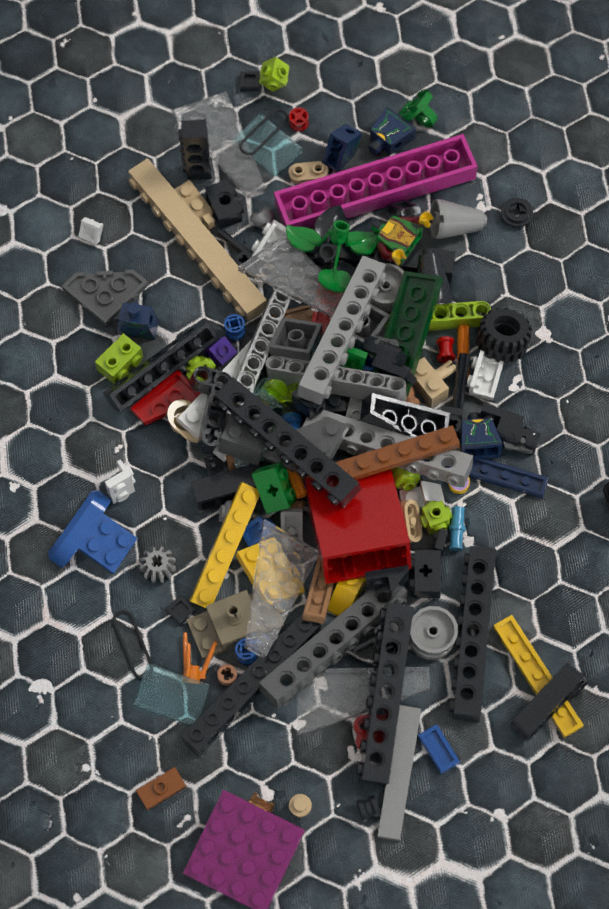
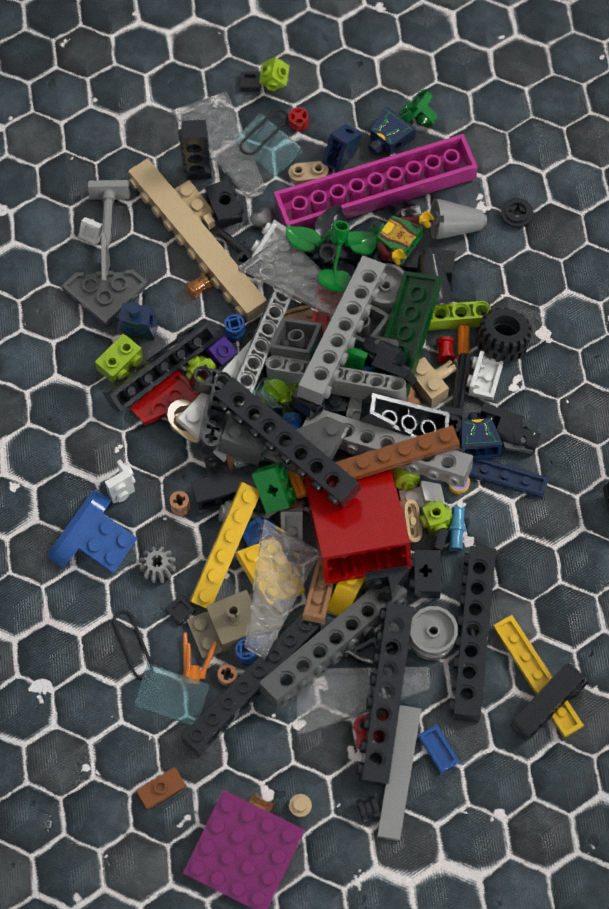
none -> light grey piece [88,180,130,281]
none -> nougat bush [170,491,190,516]
none -> clear orange bush [185,272,212,299]

